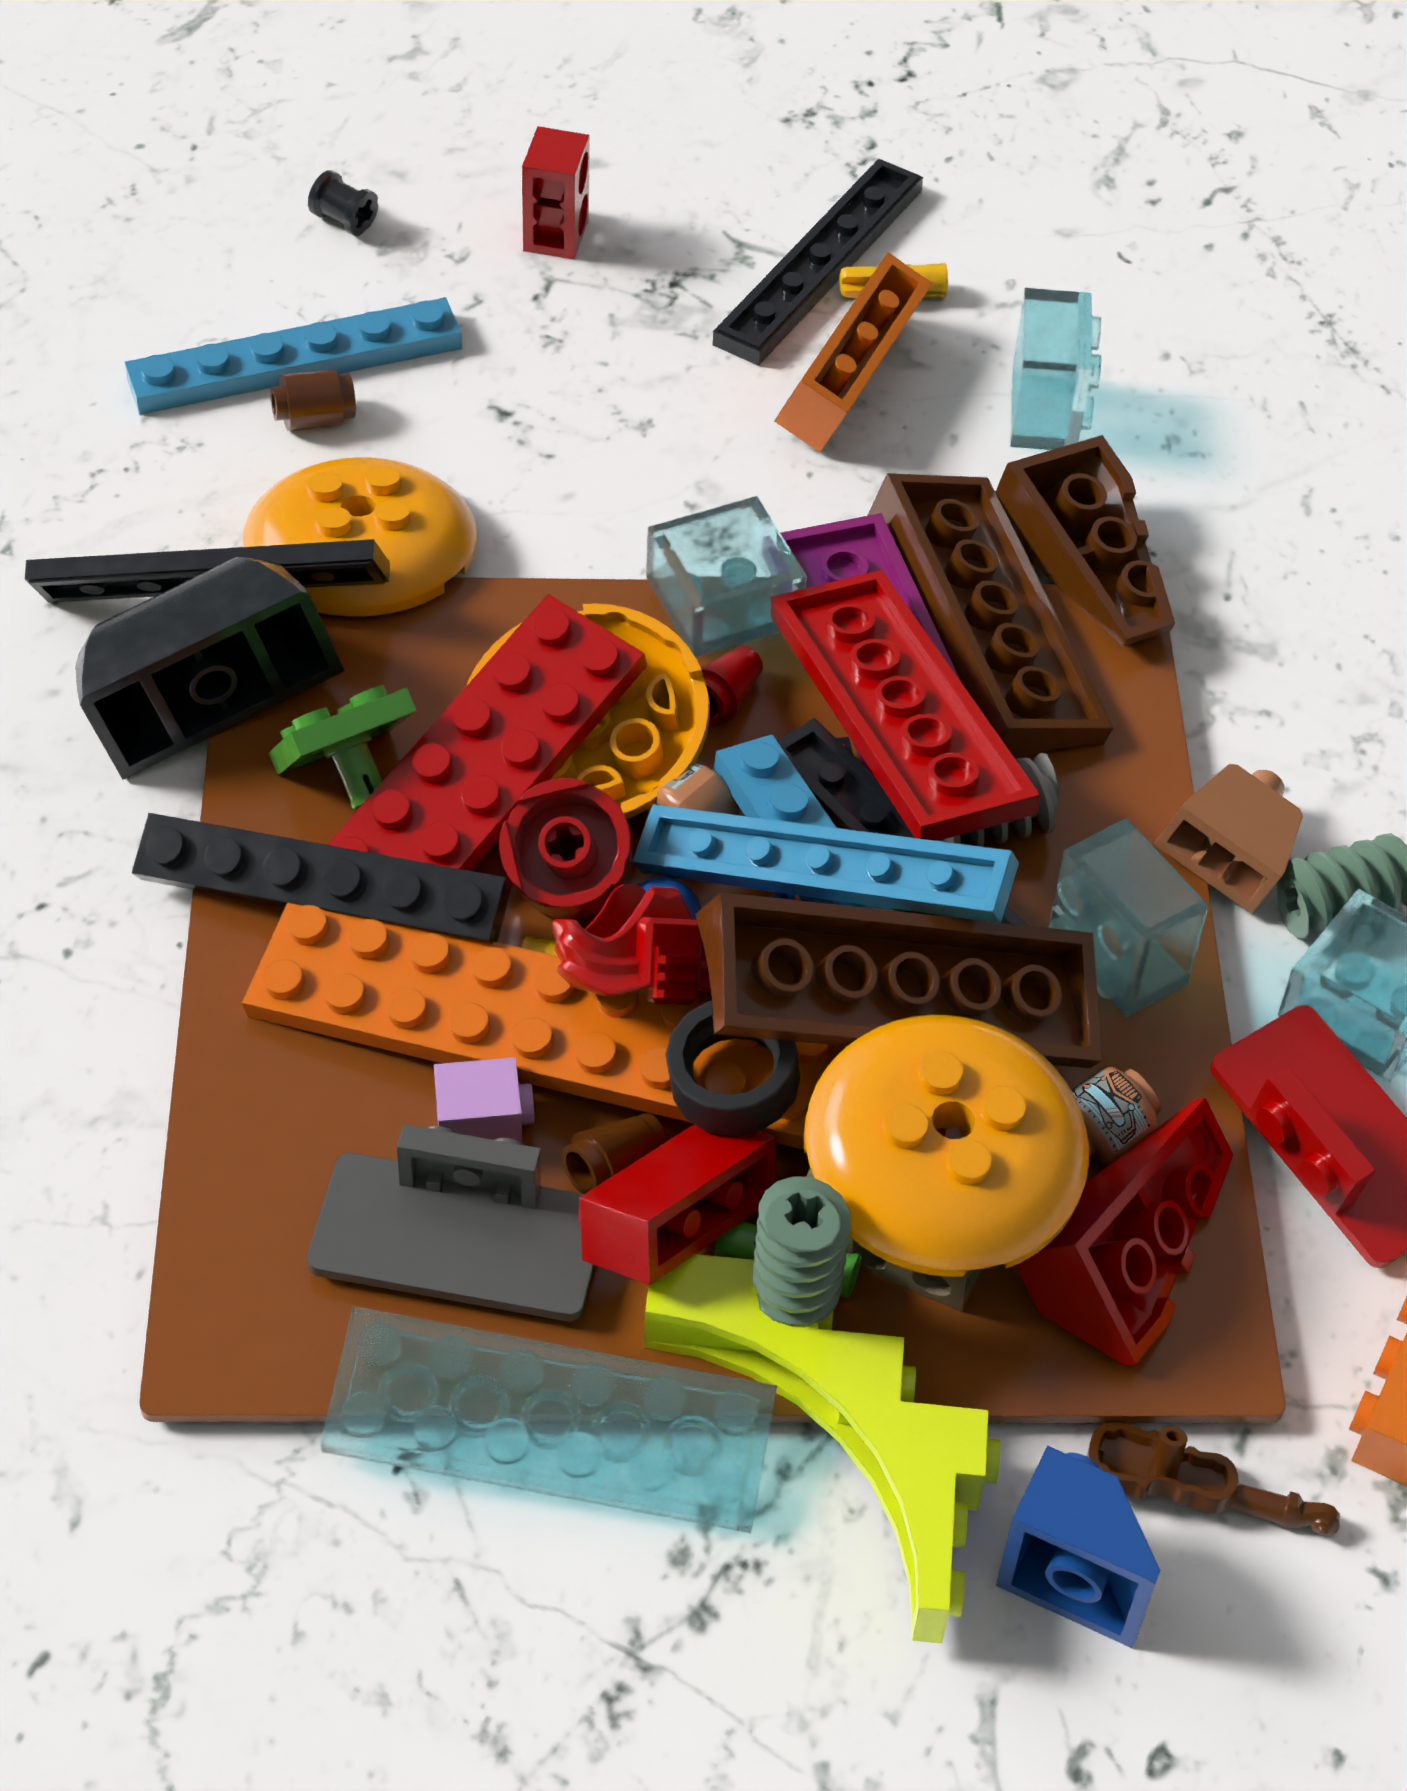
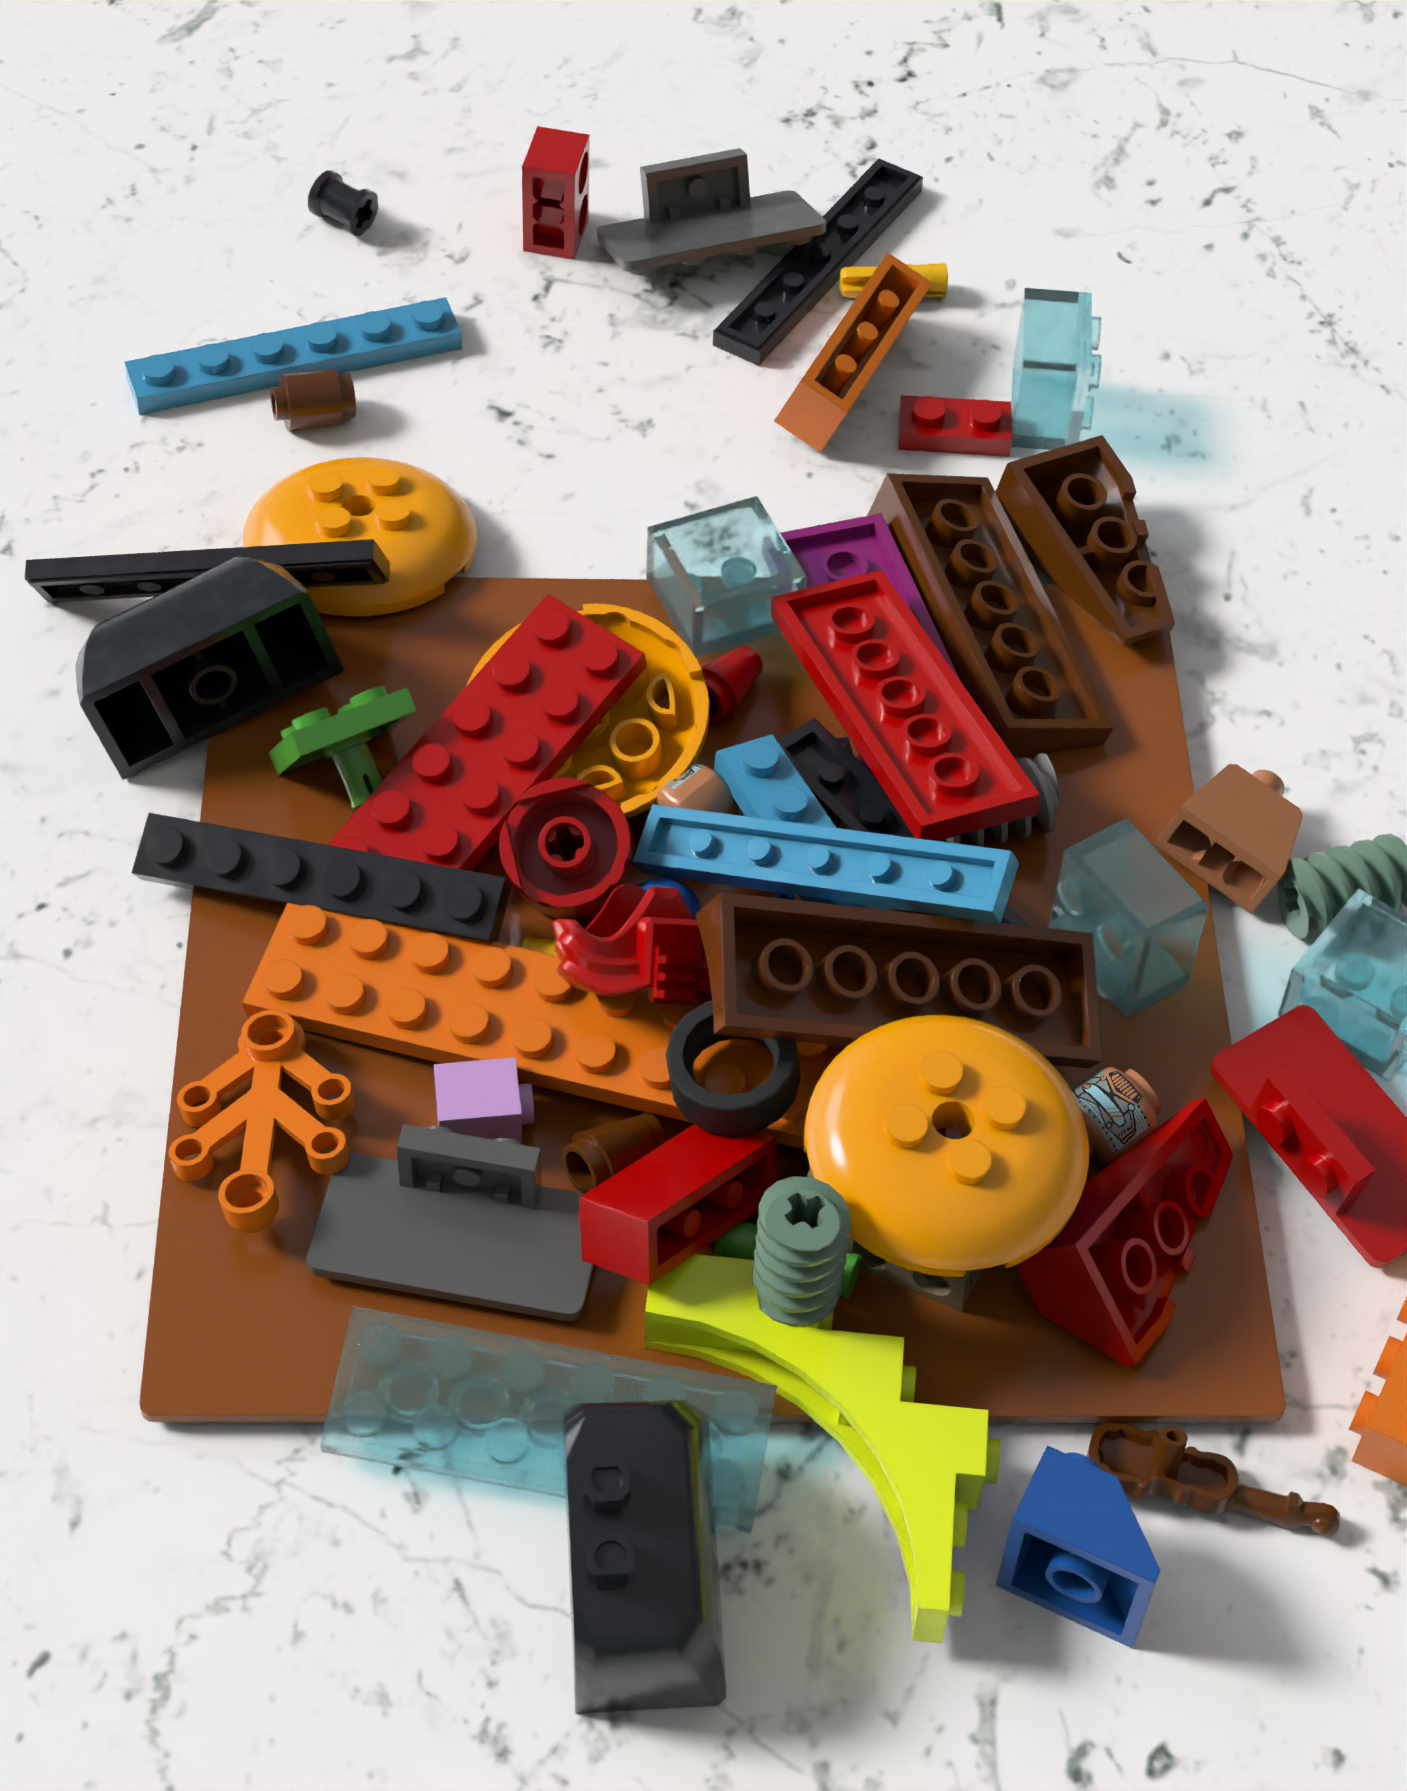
none -> orange plant [168,1010,356,1233]
none -> black hips [562,1400,726,1714]
none -> dark grey bracket [597,148,827,275]
none -> red plate [898,395,1012,457]

